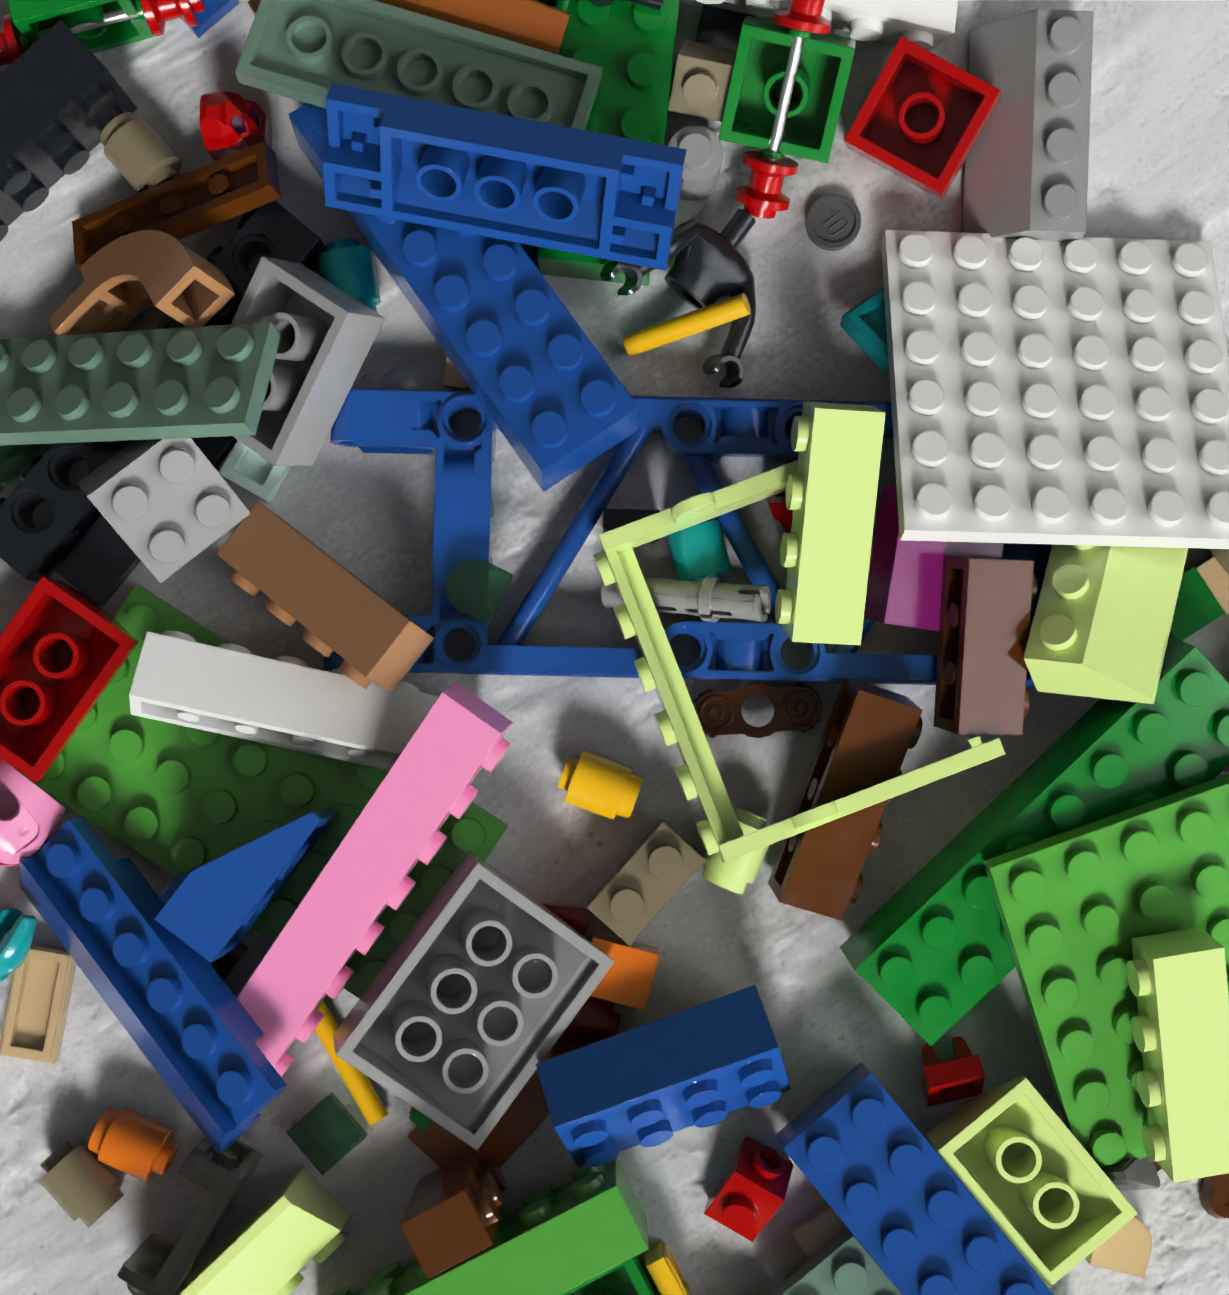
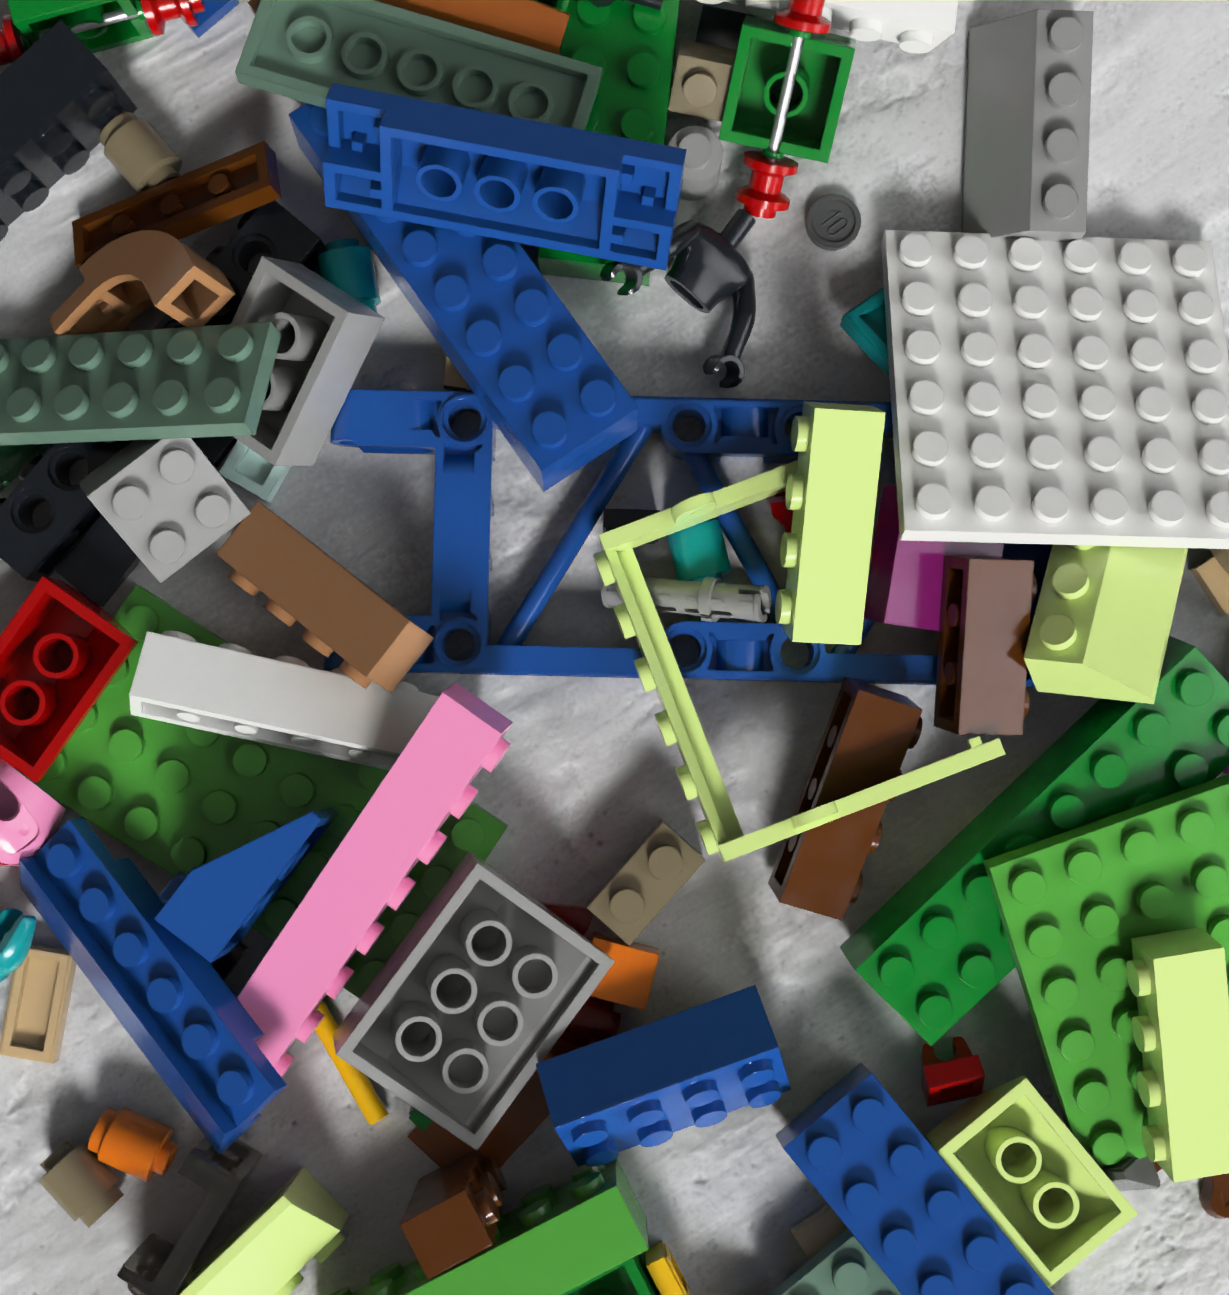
red rock [199,91,272,161] -> none
clear green tile [286,1092,368,1175] -> none
clear green tile [446,559,514,627] -> none
yellow brick [557,750,644,820] -> none
yellow piece [623,293,751,357] -> none
reddish brown piece [693,683,823,738] -> none
yellowish green brick [702,807,769,895] -> none
red bracket [704,1136,793,1242] -> none
red brick [844,36,1001,200] -> none
tan tile [1085,1216,1152,1279] -> none
green tile [1169,567,1225,641] -> none

